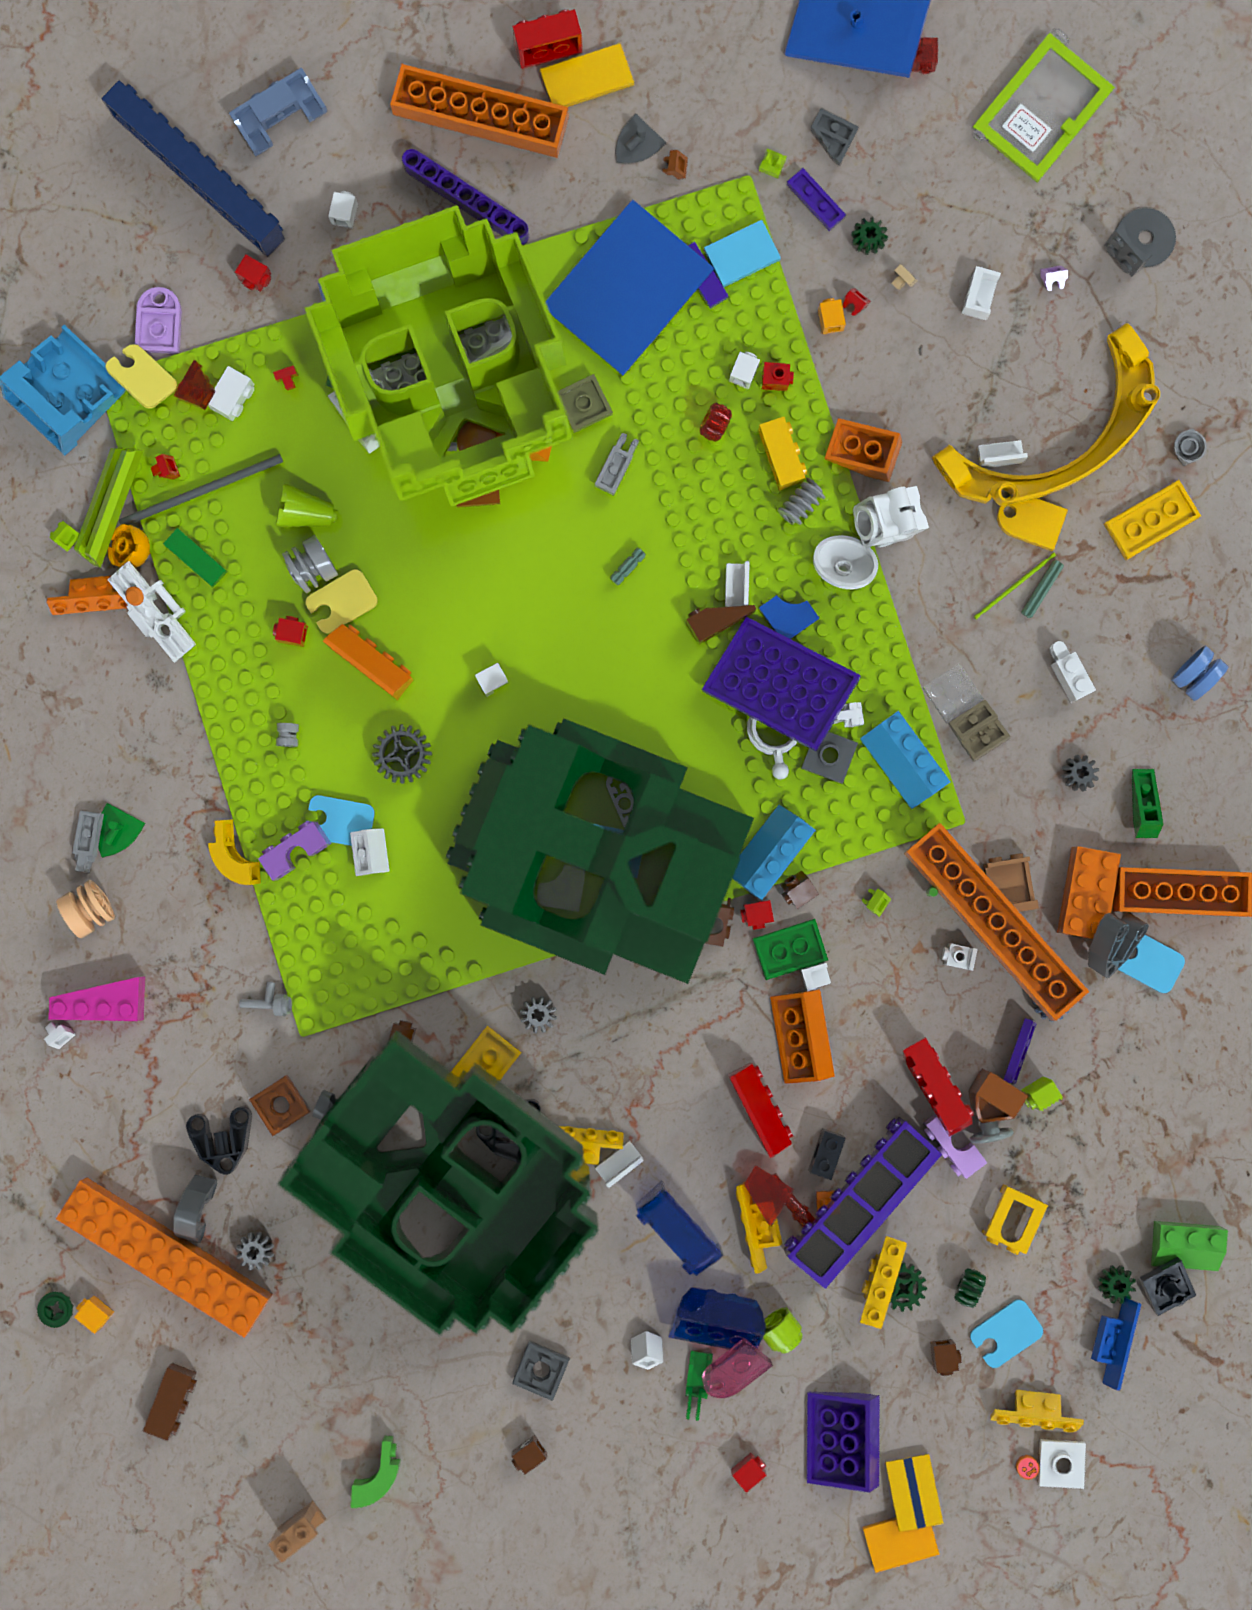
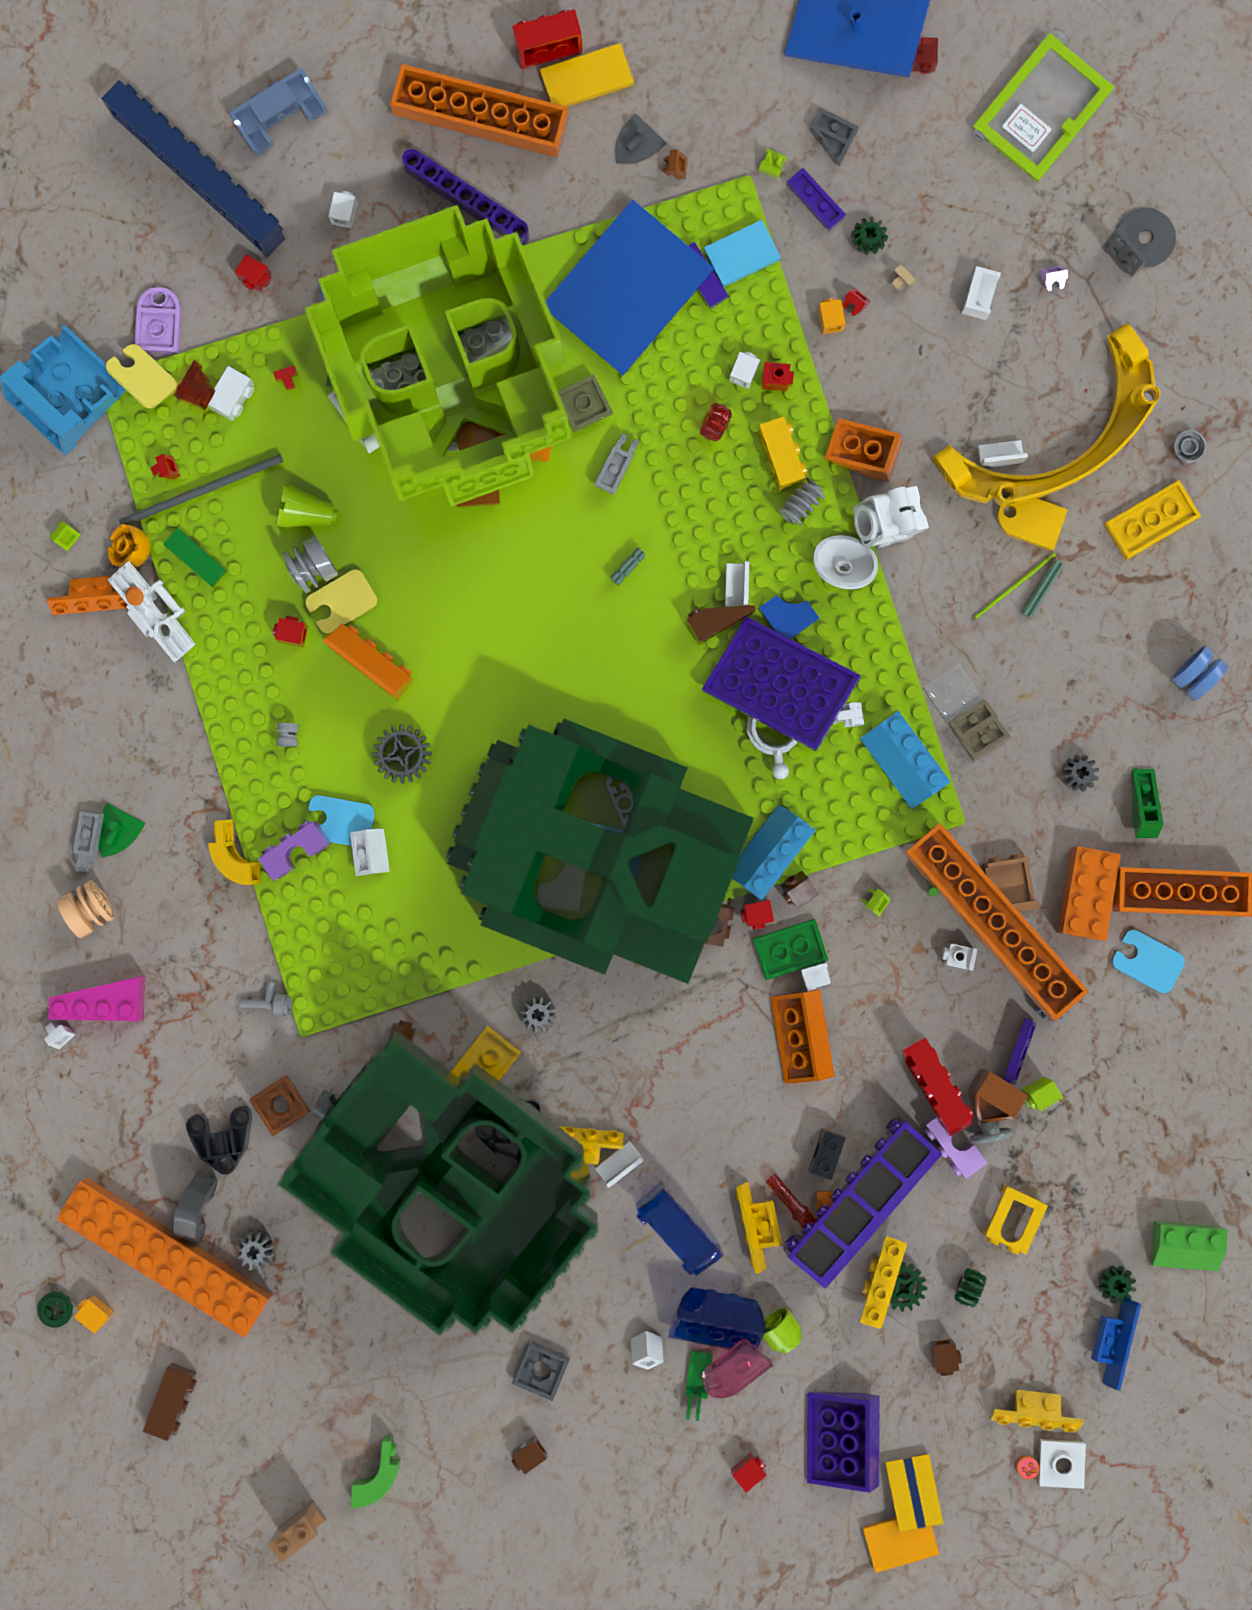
lime piece [74,448,144,568] -> none
white panel [475,663,508,697] -> none
red slope [728,1062,793,1158] -> none
clear red wing [744,1165,794,1226] -> none
dark grey piece [801,732,858,784] -> none
medium azure piece [970,1299,1043,1368] -> none
white brick [1050,641,1096,703] -> none
dark grey connector [1088,912,1149,979] -> none
black plate [1139,1257,1197,1316] -> none

